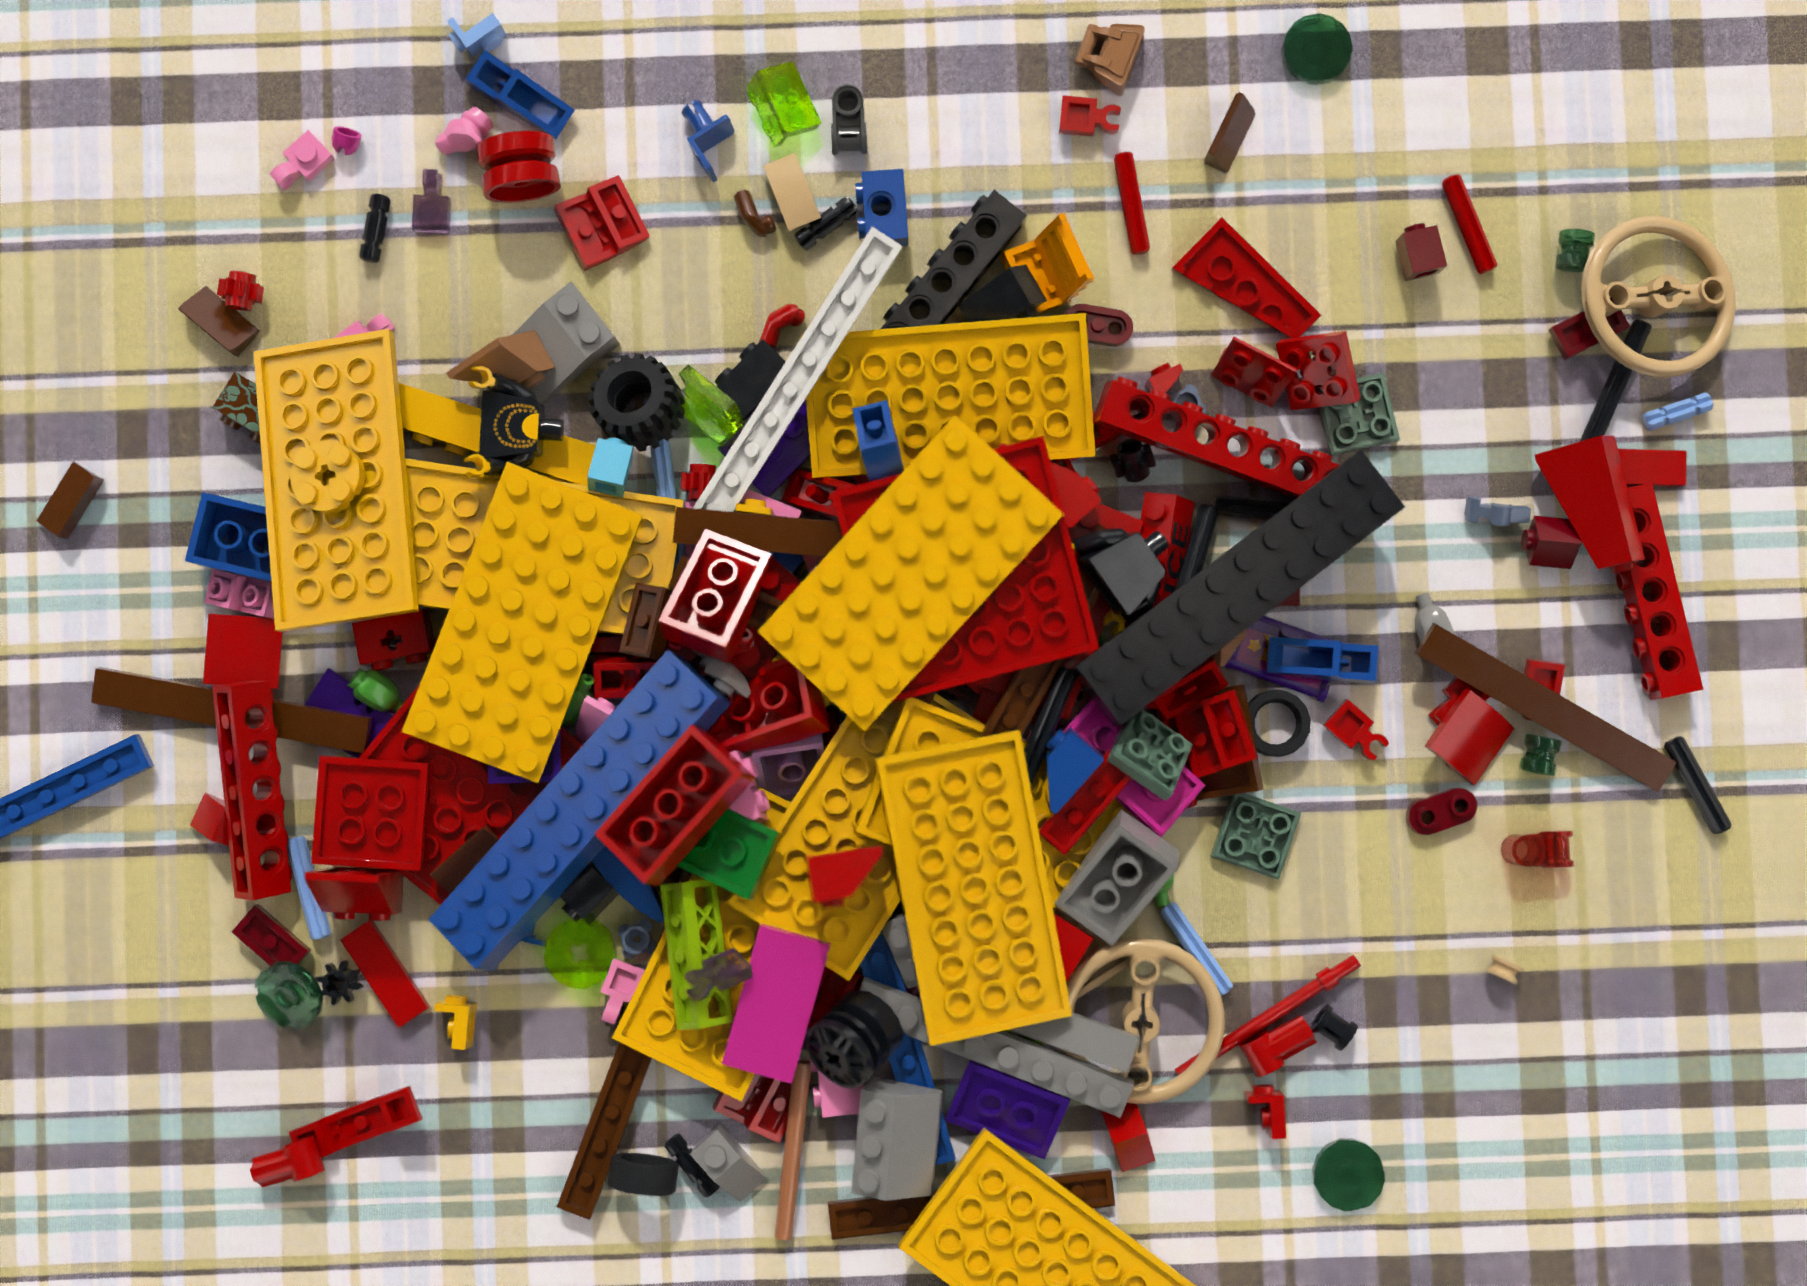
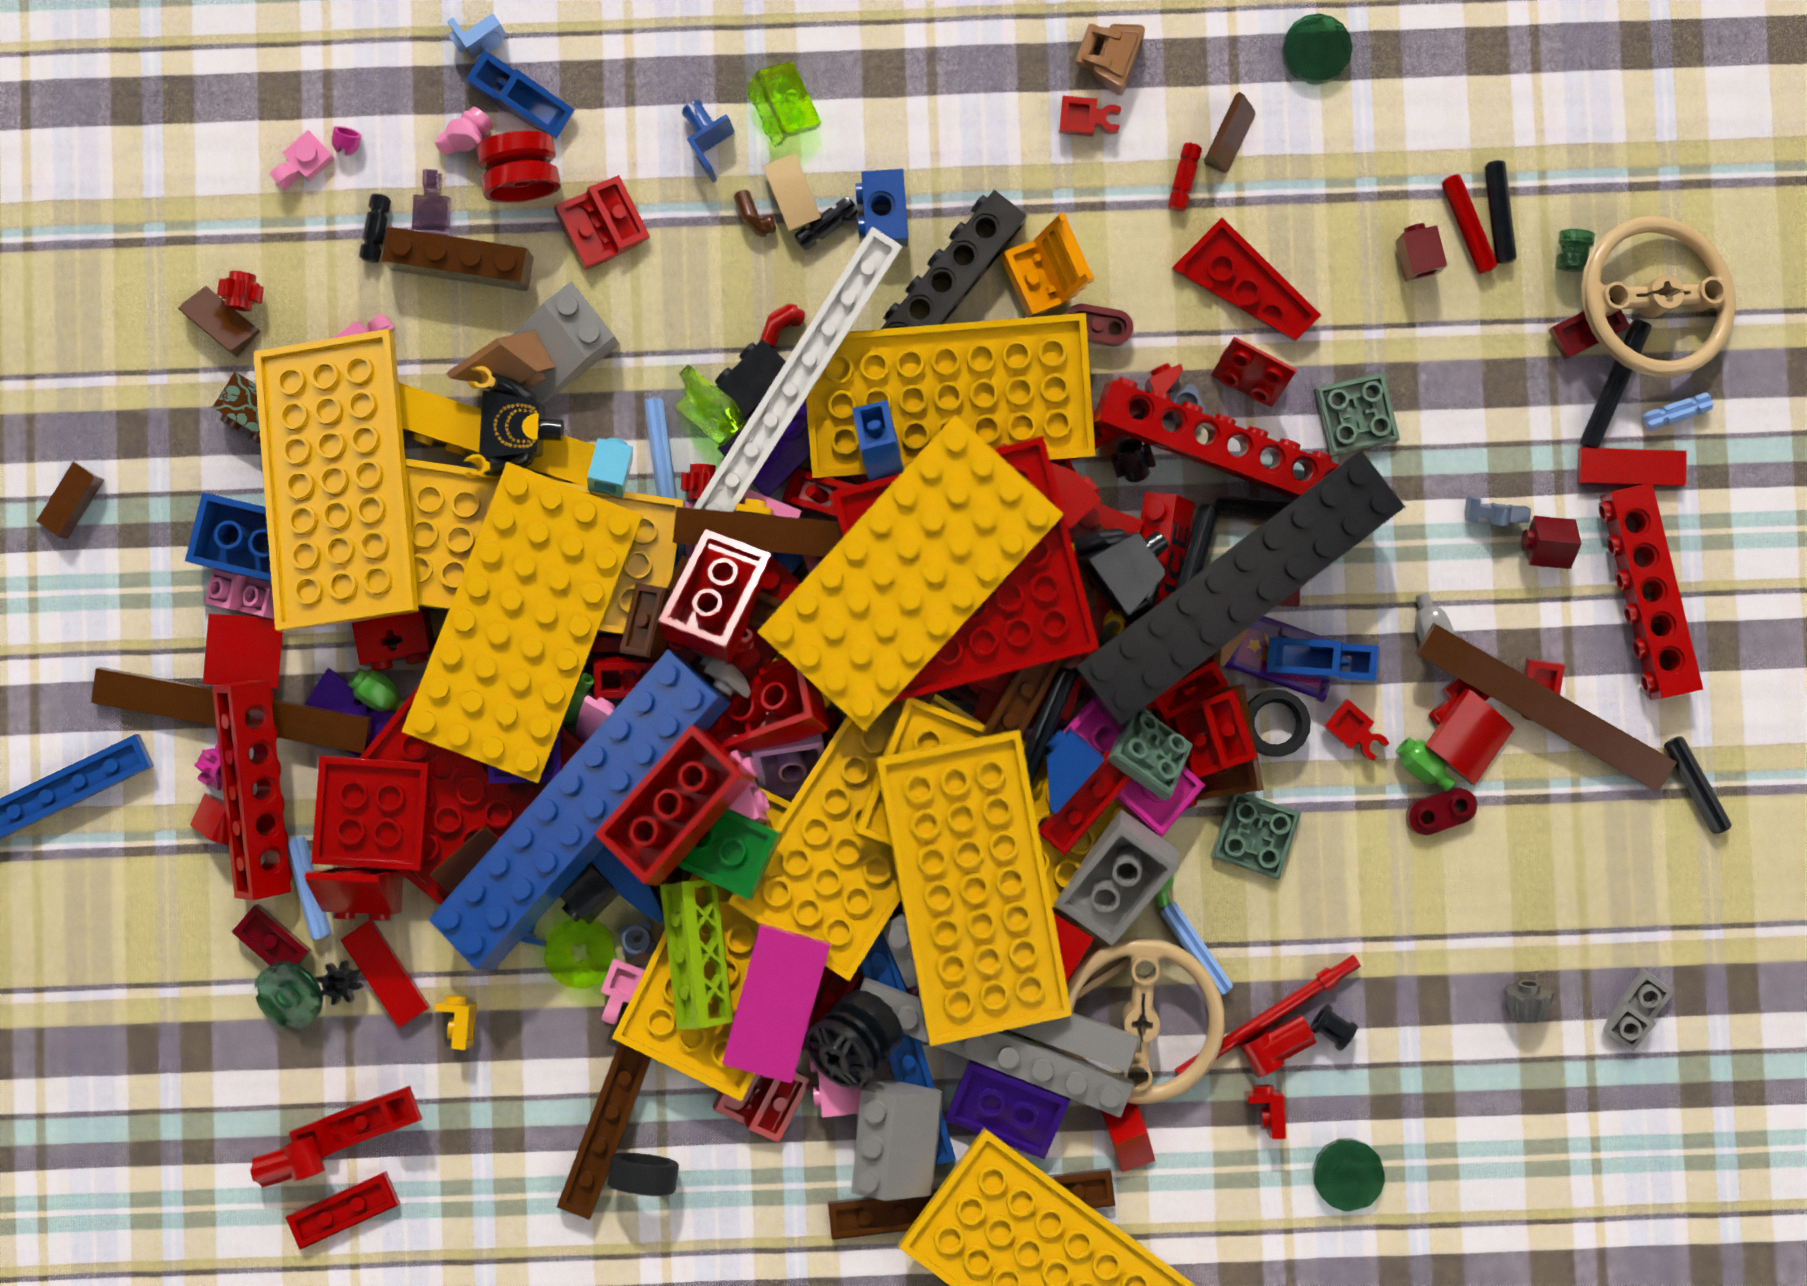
yellow plate [290,440,365,514] -> none
black tyre [588,353,685,452] -> none
black axle [665,1133,720,1198] -> none
plate [684,948,753,1002] -> none
light grey slope [690,1123,767,1201] -> none
nougat piece [774,1060,811,1240] -> none
red slope [805,846,883,909] -> none
dark grey piece [831,84,867,155] -> none
black brick [959,264,1047,322] -> none
red axle [1114,152,1150,255] -> none
red plate [1276,331,1361,411] -> none
tan bush [1486,955,1523,985] -> none
clear red piece [1501,830,1574,867] -> none
clear green wheel [1519,734,1562,776] -> none
red slope [1534,435,1645,574] -> none
none -> dark pink gear [194,743,222,790]
none -> red tile [286,1171,400,1250]
none -> reddish brown brick [382,226,534,291]
none -> red axle [1168,142,1202,212]
none -> bright green plant [1395,737,1455,791]
none -> black axle [1485,160,1517,264]
none -> flat silver piece [1503,980,1555,1023]
none -> light grey slope [1603,968,1675,1052]

